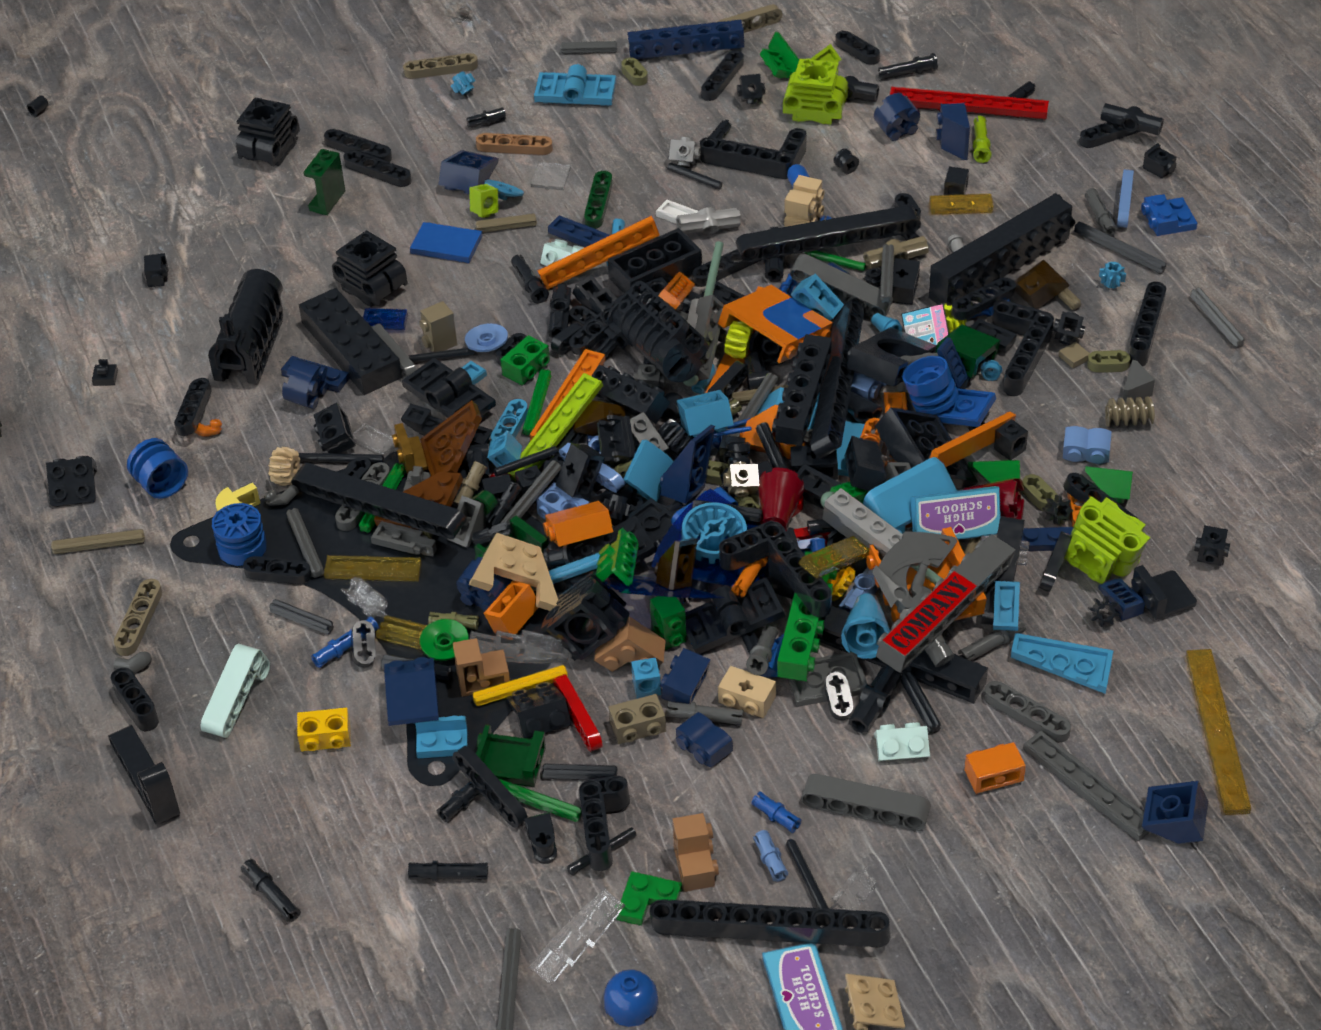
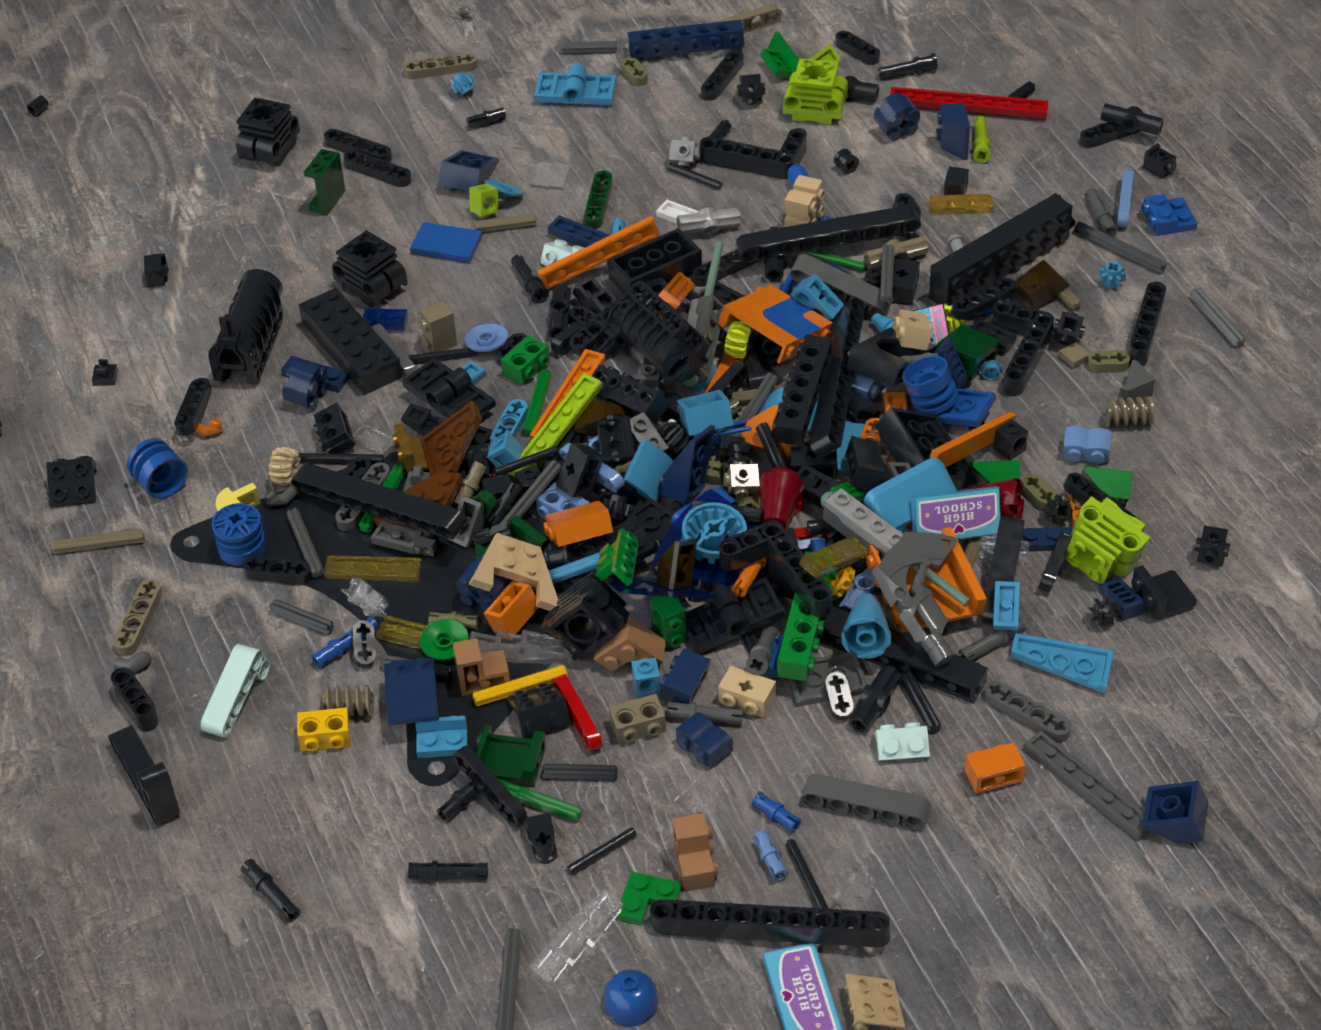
medium nougat beam [476,133,553,155] -> none
black beam [579,776,630,871] -> none
brick [876,534,1016,673] -> none
clear yellow tile [1186,649,1251,815] -> none
none -> dark tan piece [320,685,374,716]
none -> tan brick [893,309,932,350]

